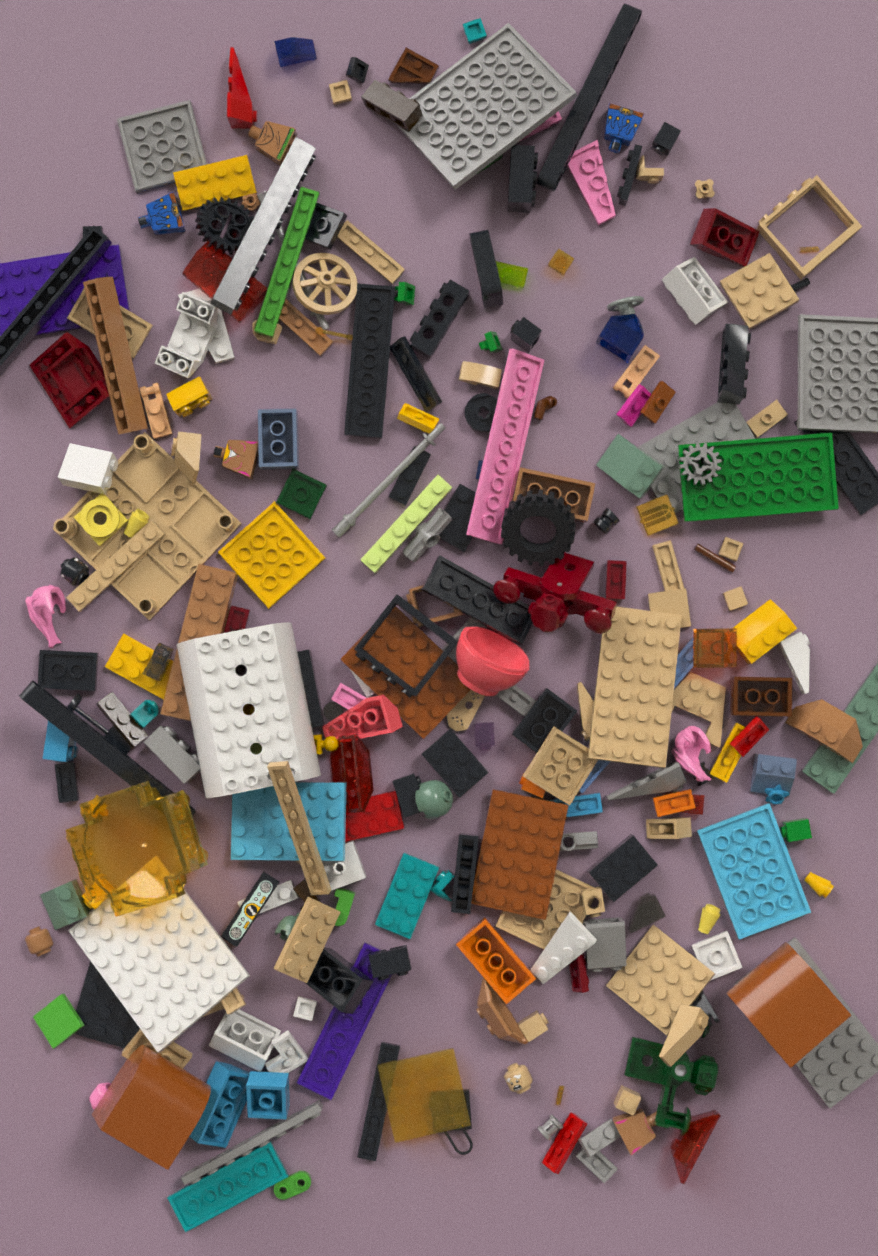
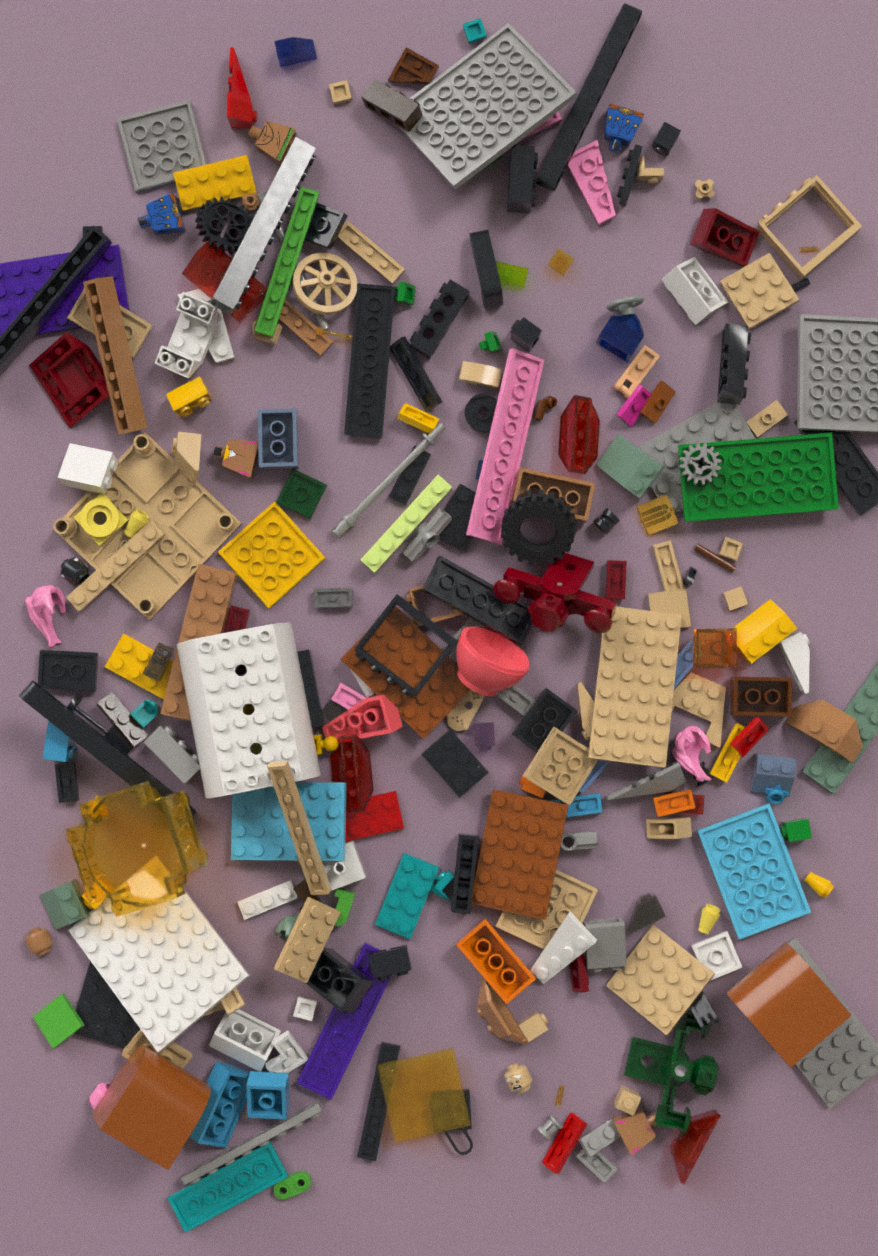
light nougat plate [140,383,173,439] -> none
tile [221,871,280,947] -> none
black plate [346,57,369,83] -> none
black brick [392,773,422,817] -> none
sand green cylinder [415,780,453,820] -> none
tan brick [581,887,605,917] -> none
black brick [587,834,658,902] -> none
tan slope [659,1004,709,1067] -> none
none -> flat silver plate [314,587,353,608]
none -> clear red wedge [558,395,600,474]
none -> black tile [683,566,697,586]

